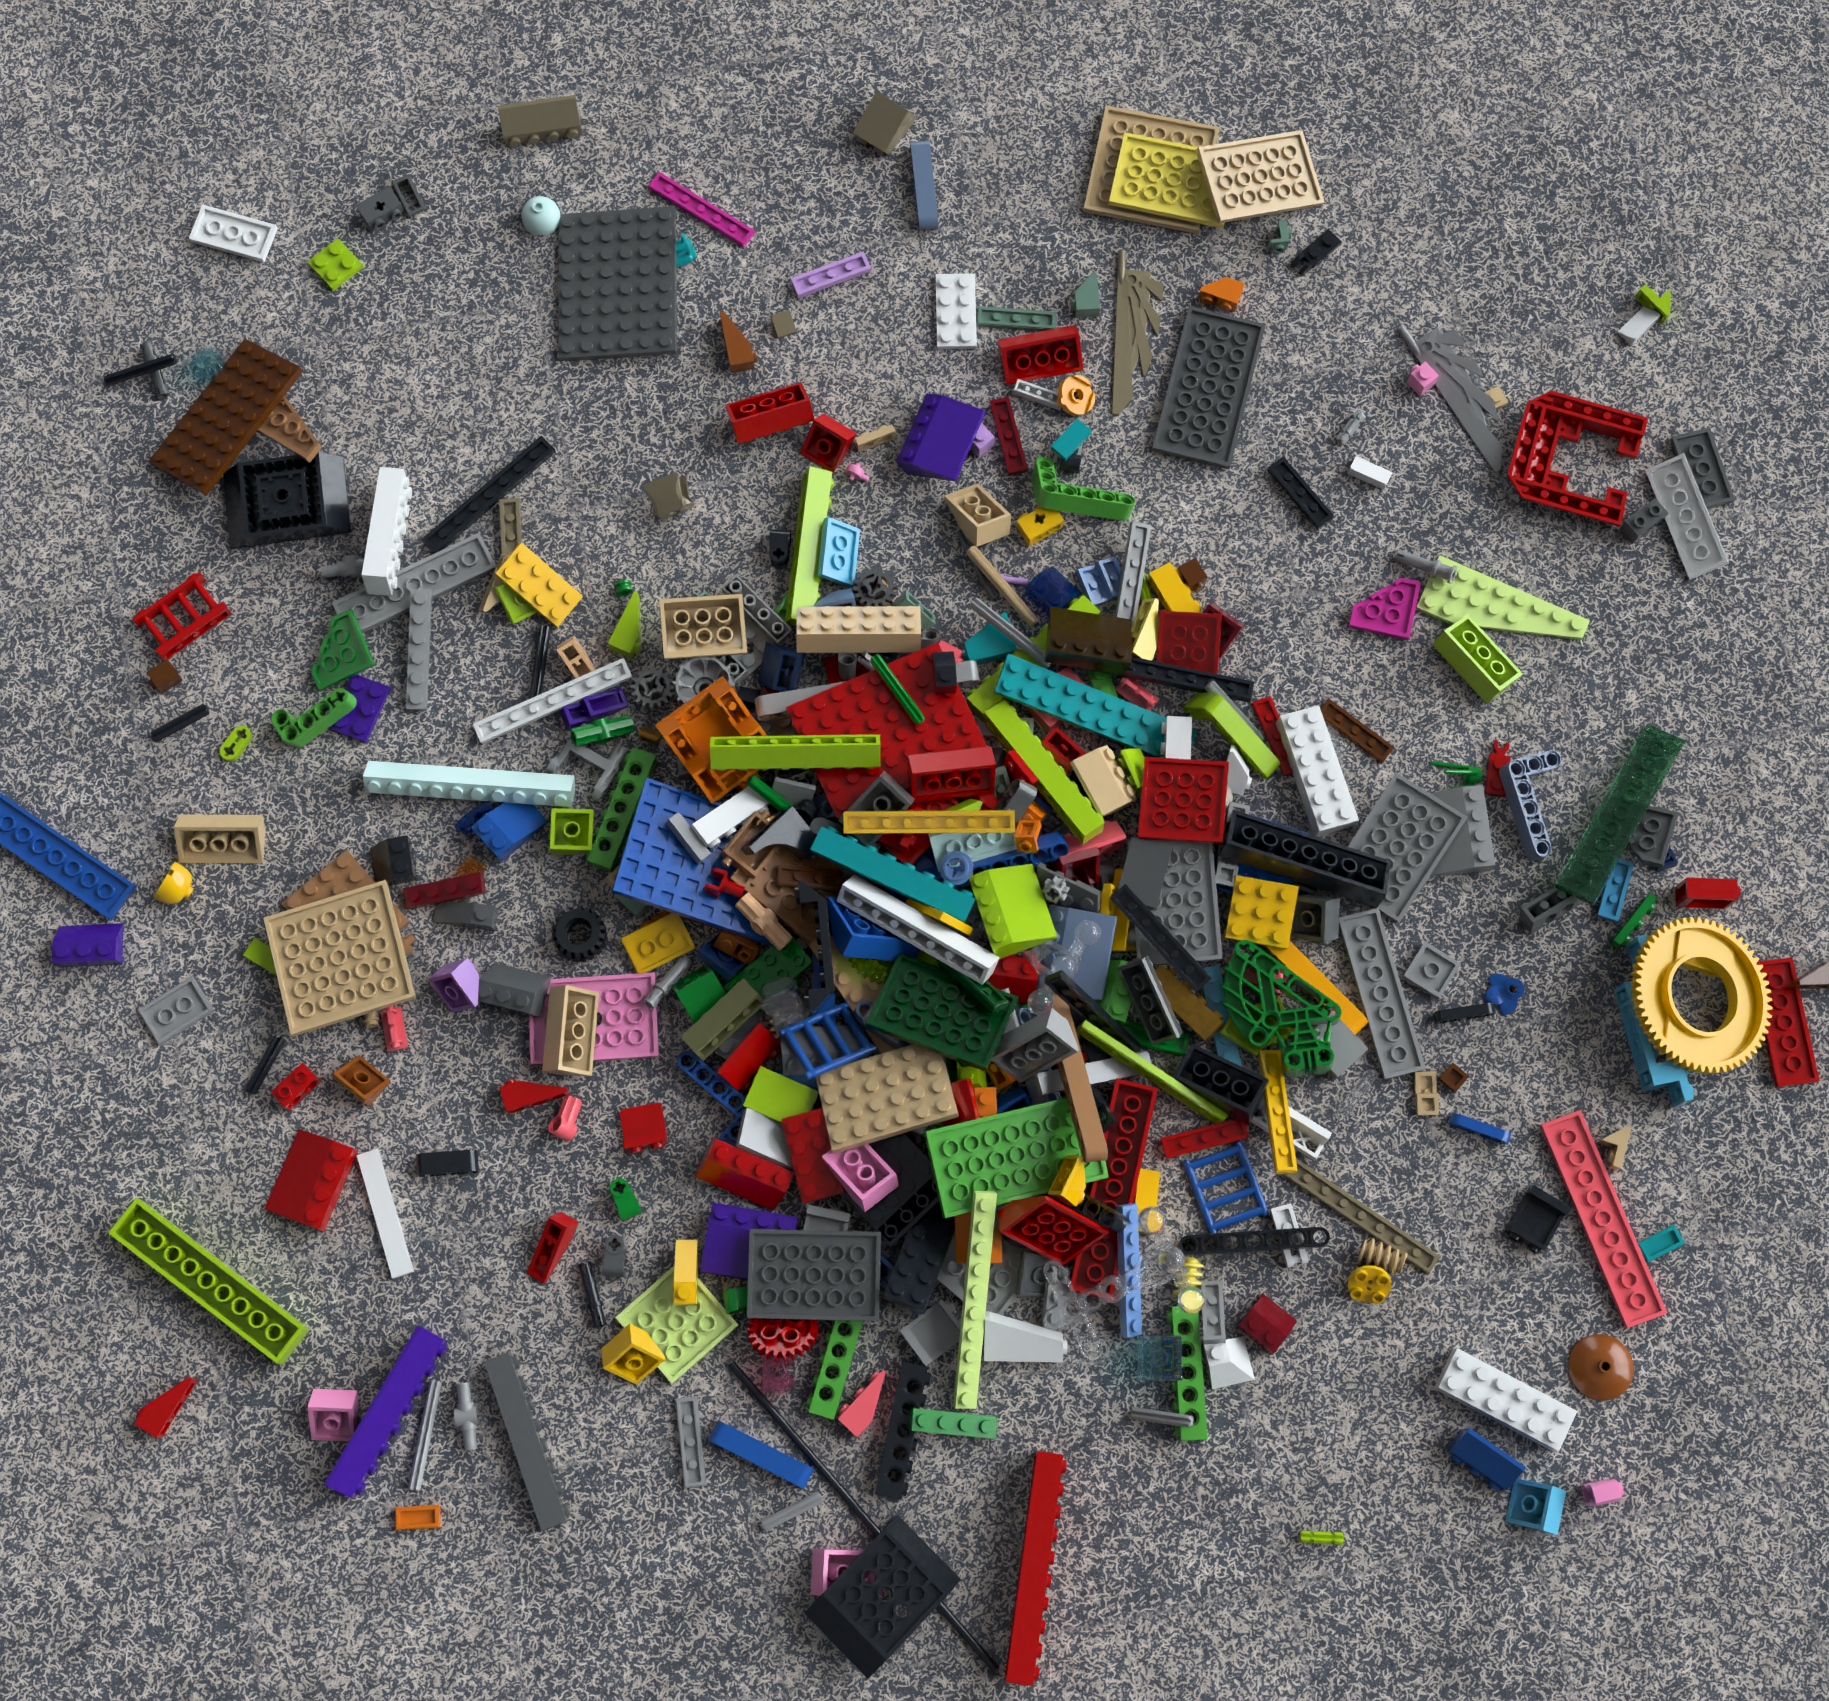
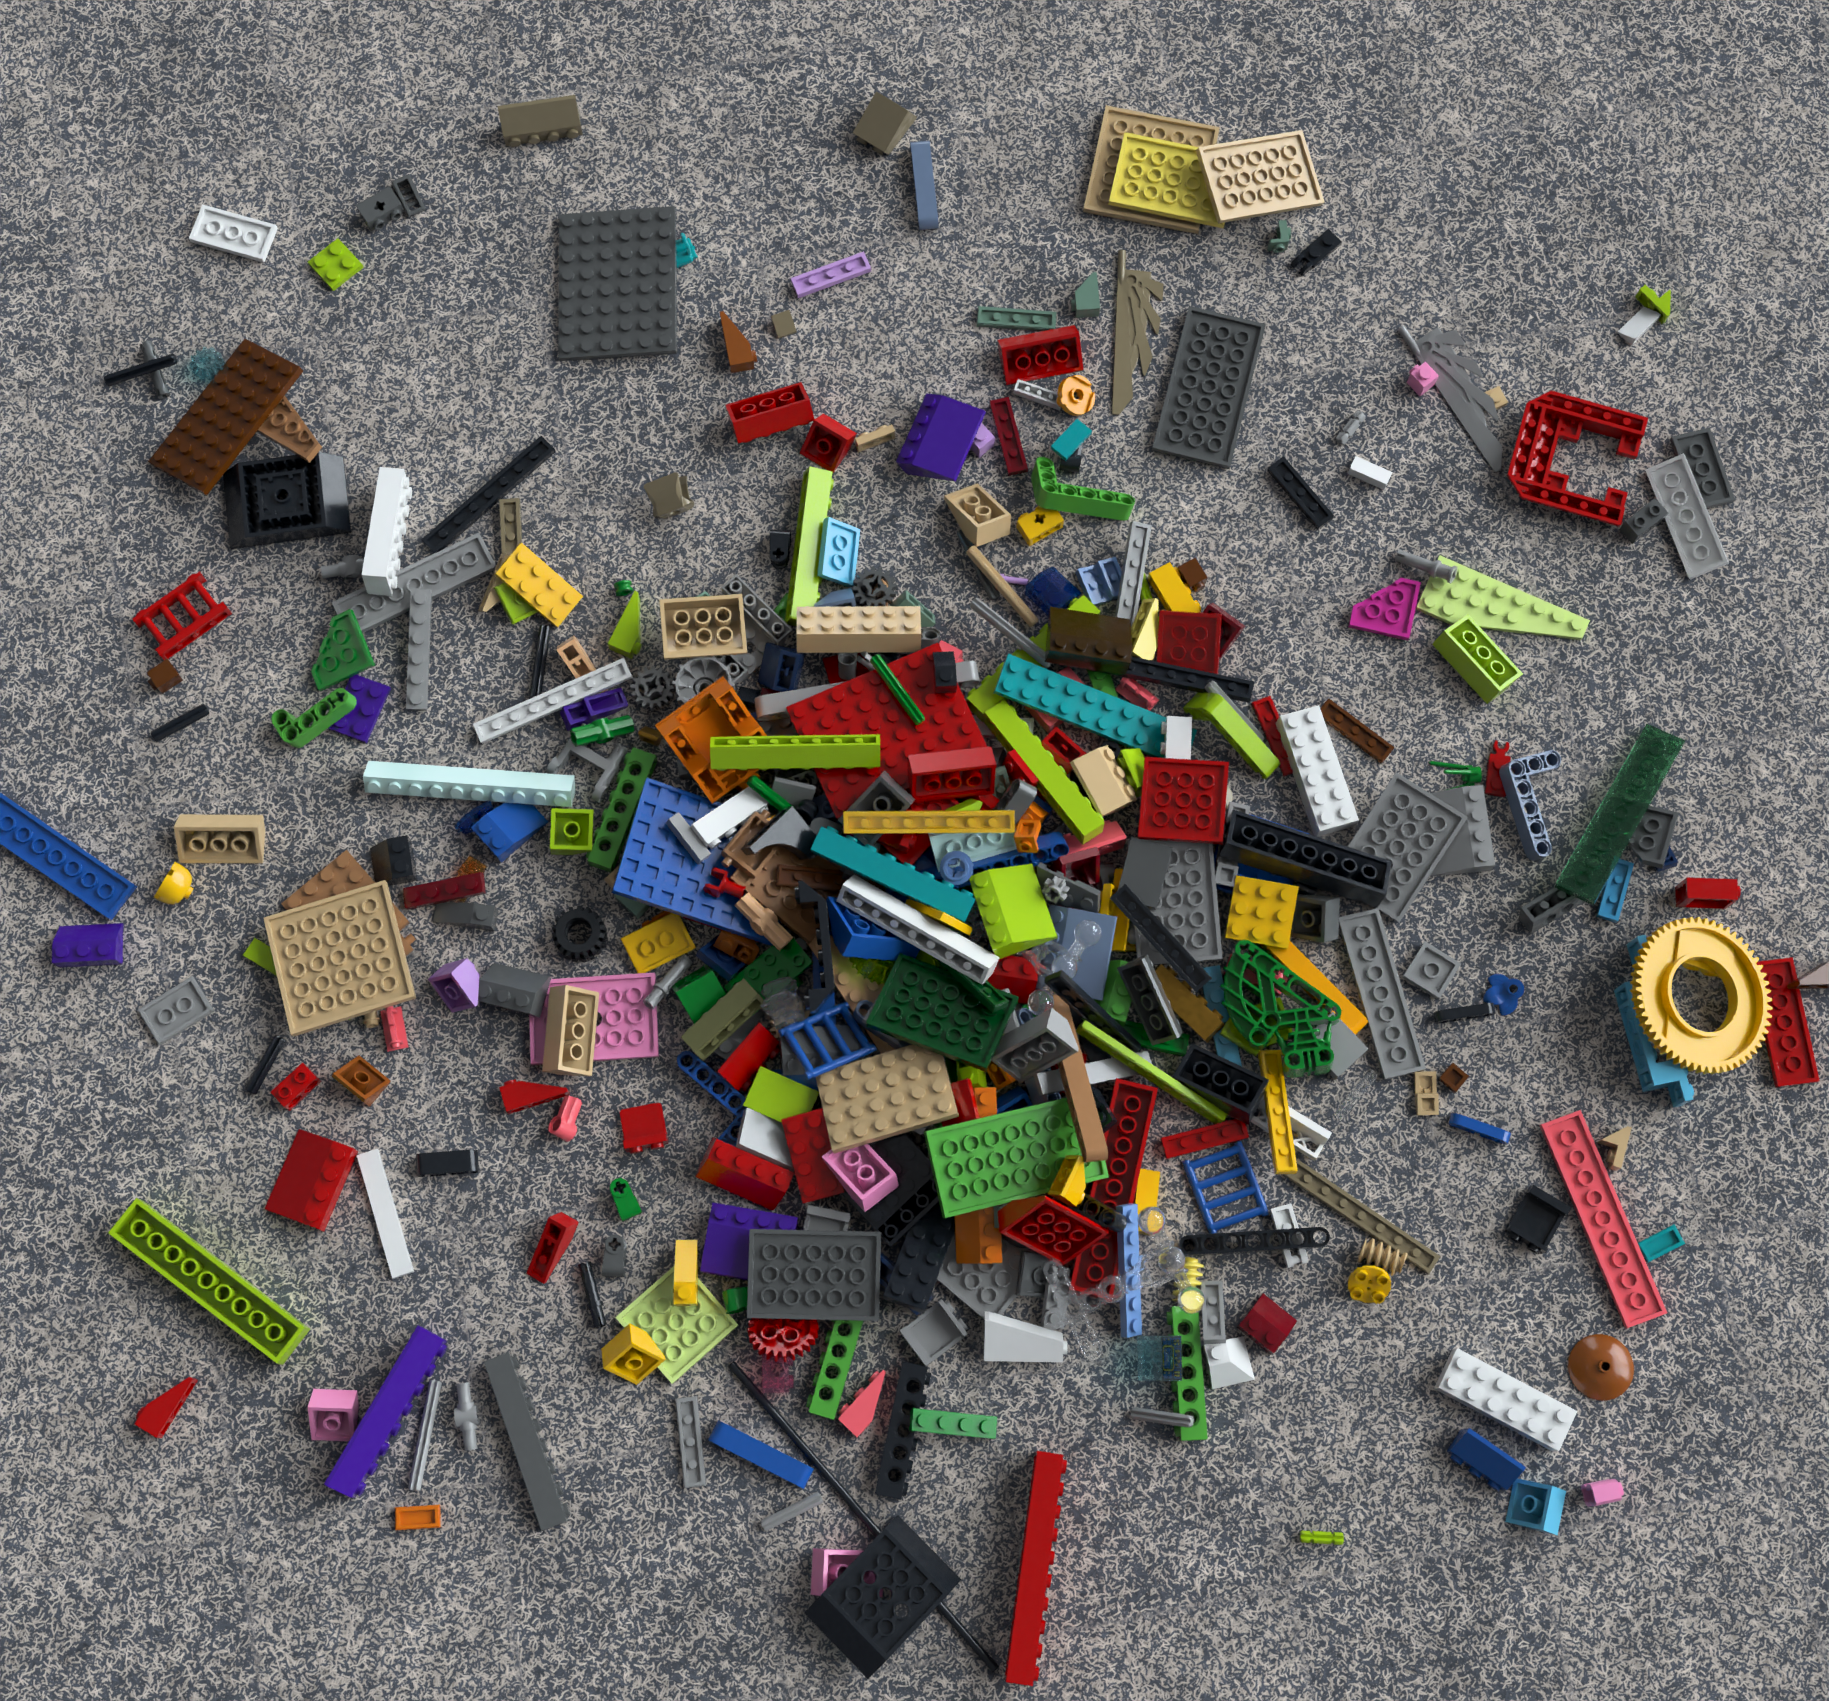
lime beam [220,726,253,762] -> none
light aqua cylinder [521,196,560,236] -> none
dark pink tile [648,172,755,248] -> none
bright pink piece [845,463,870,482] -> none
white plate [935,274,977,349] -> none
yellowish green plate [953,1191,997,1409] -> none
teal slope [962,612,1017,665] -> none
orange slope [1198,277,1245,312] -> none
white slope [1226,745,1252,796] -> none
green plate [1609,893,1657,949] -> none

